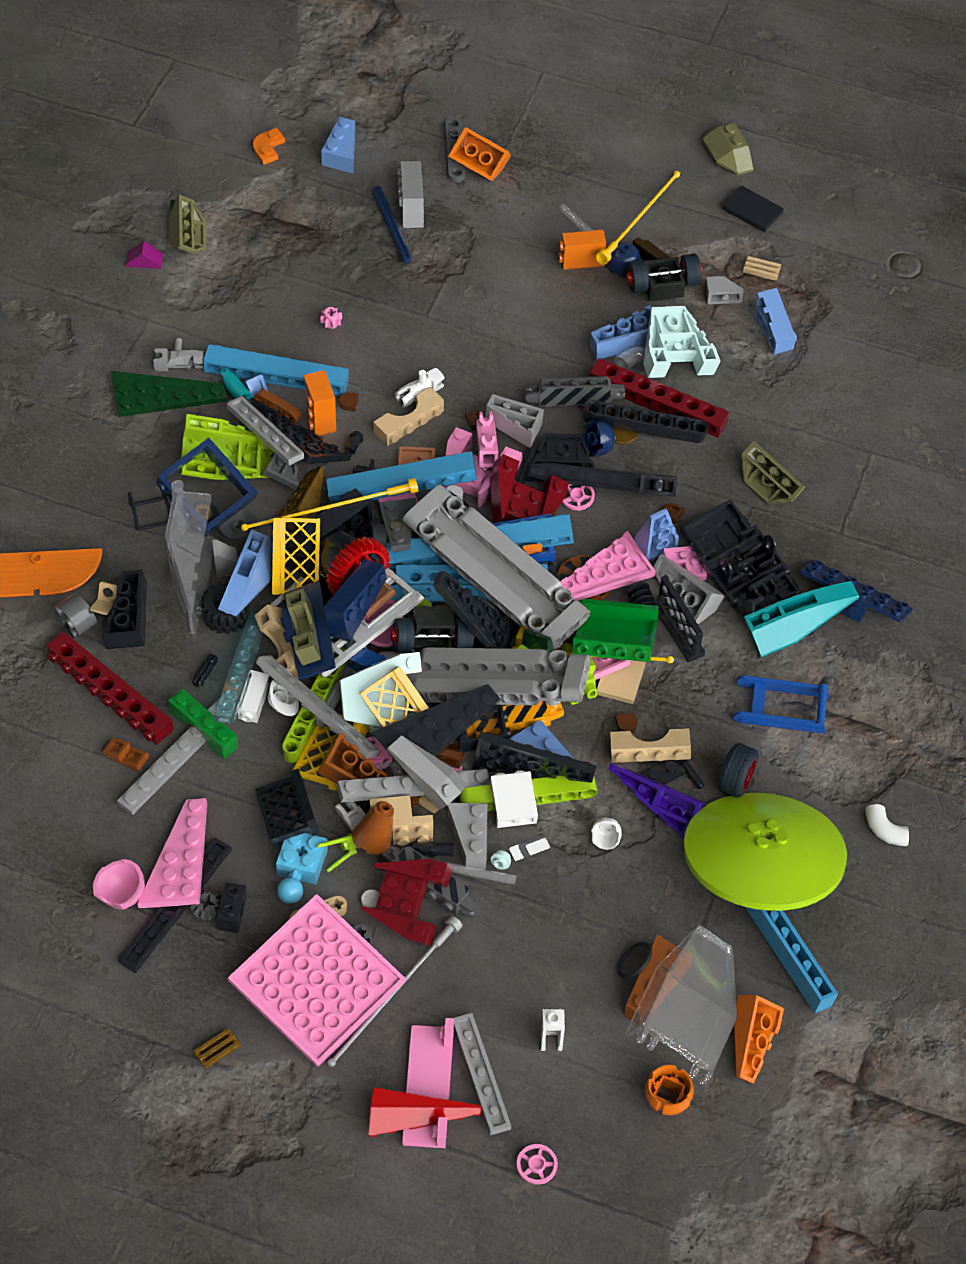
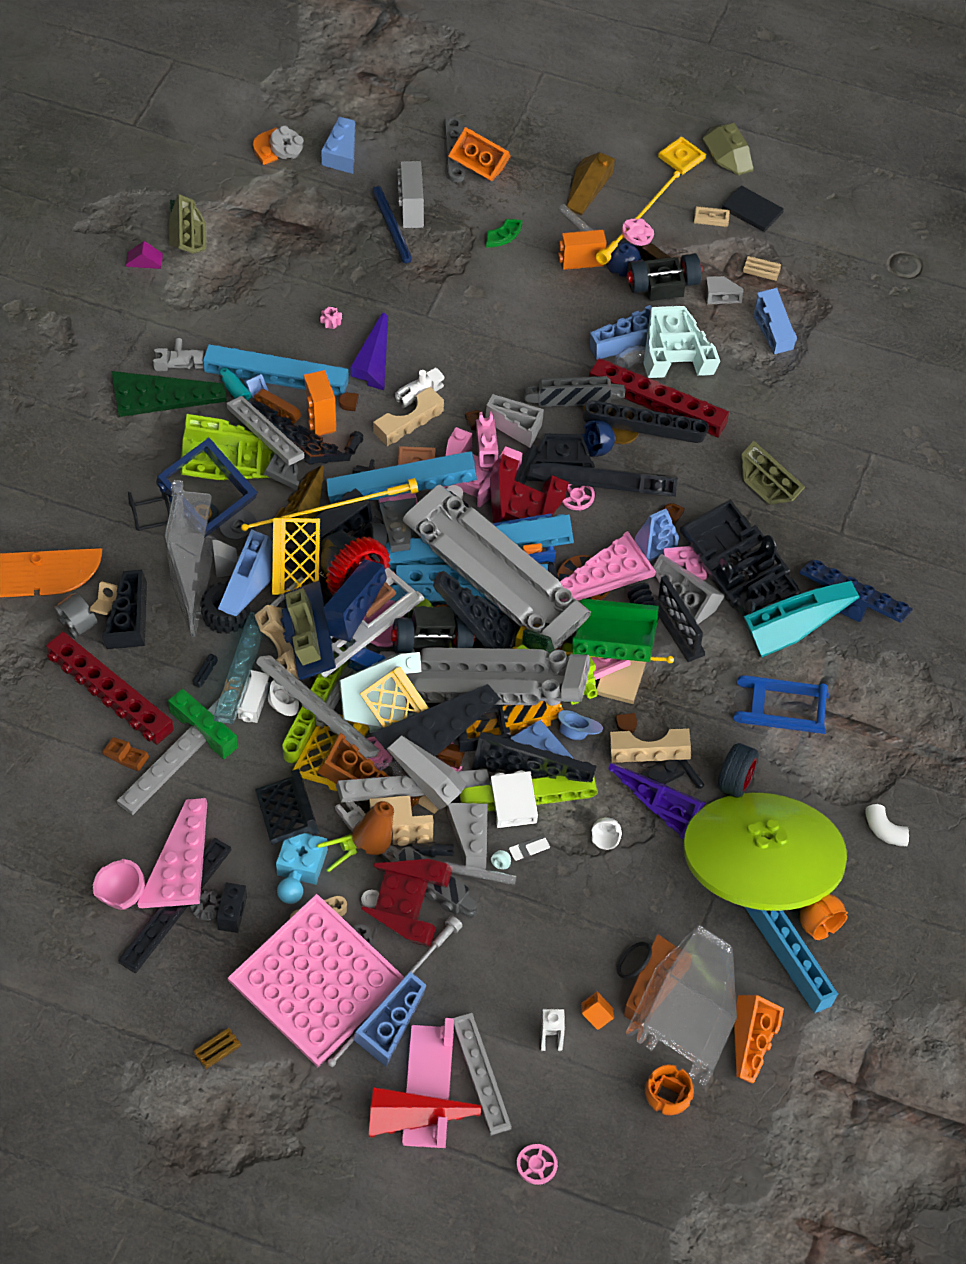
none -> light grey plate [269,126,304,159]
none -> dark purple wedge [351,312,388,390]
none -> medium blue wedge [354,972,426,1067]
none -> green tile [486,219,523,247]
none -> medium blue piece [558,710,603,740]
none -> pearl gold wedge [567,152,615,216]
none -> orange panel [581,991,614,1030]
none -> bright pink wheel [622,218,654,245]
none -> yellow plate [658,136,706,175]
none -> tan tile [694,207,730,227]
none -> orange piece [800,894,848,940]

